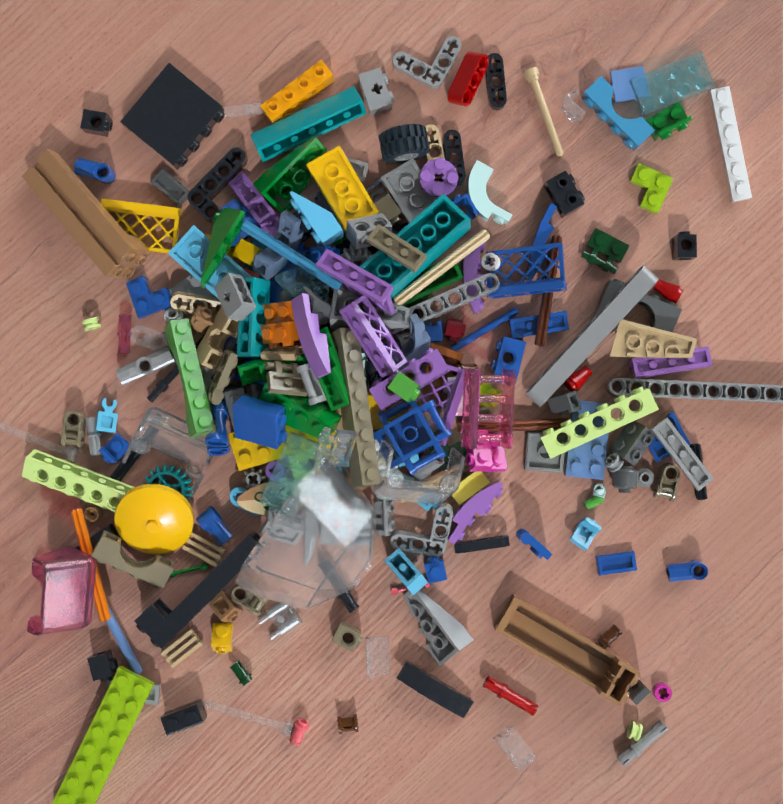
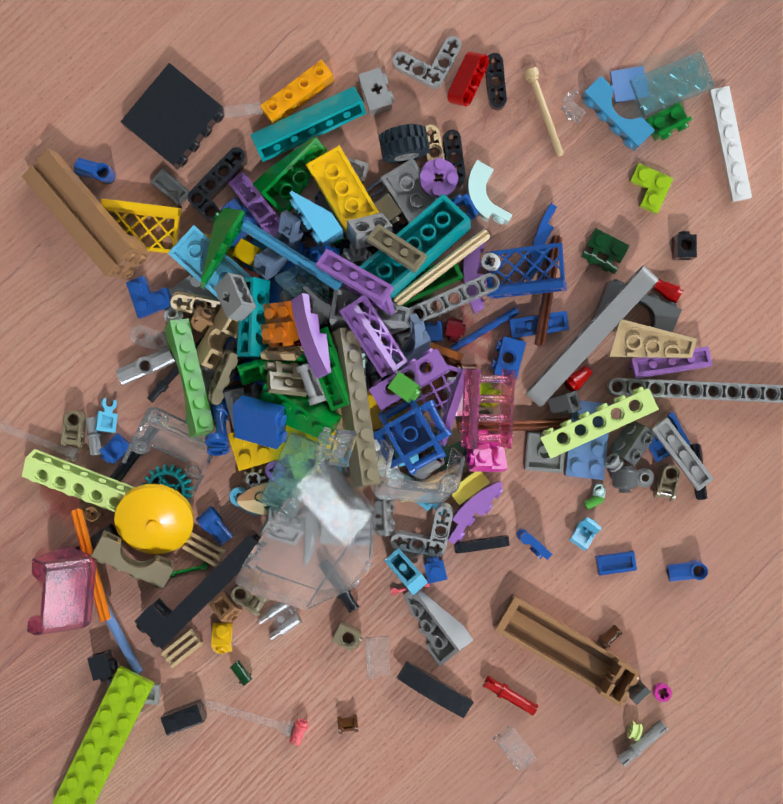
black brick [80,109,113,137] -> none
yellowish green bush [82,317,101,331] -> none
clear pink pin [117,314,133,354] -> none
black brick [543,171,585,218] -> none

